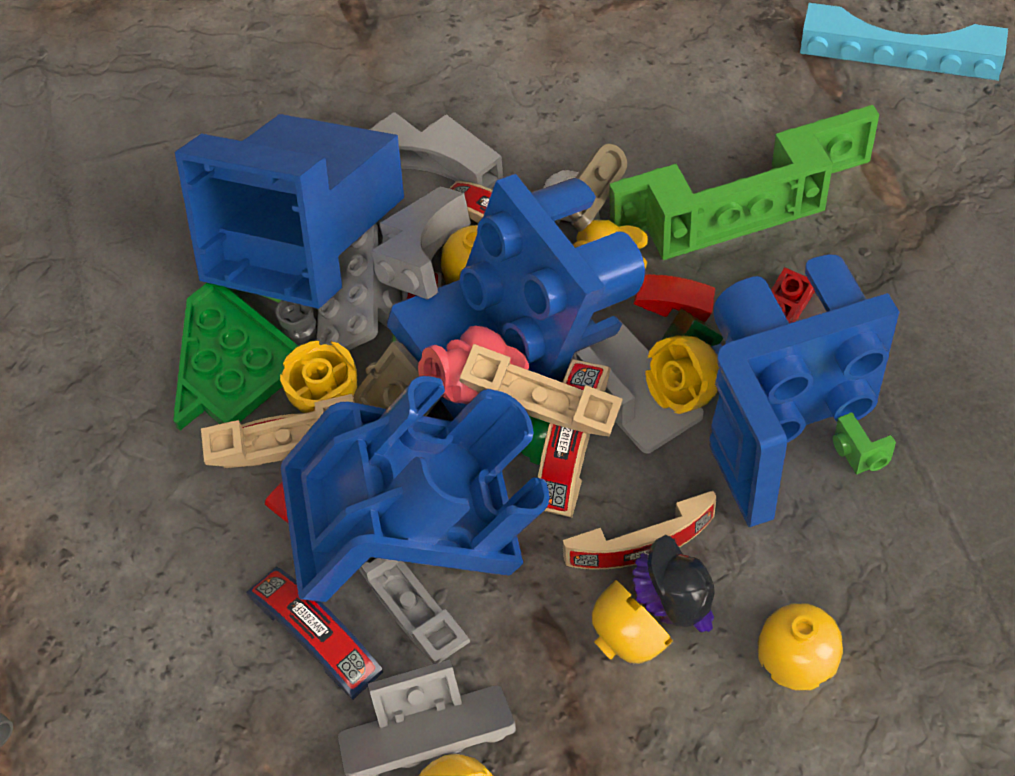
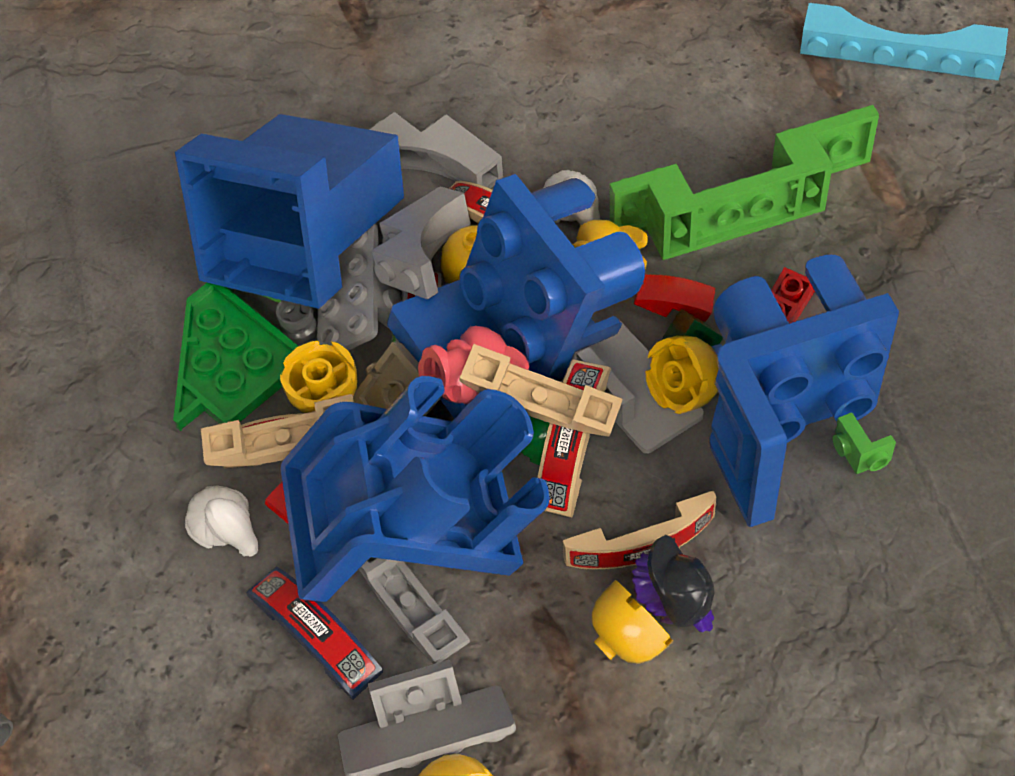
dark tan plate [568,144,627,232] -> none
yellow cylinder [758,604,843,690] -> none
none -> white hair [185,486,258,557]

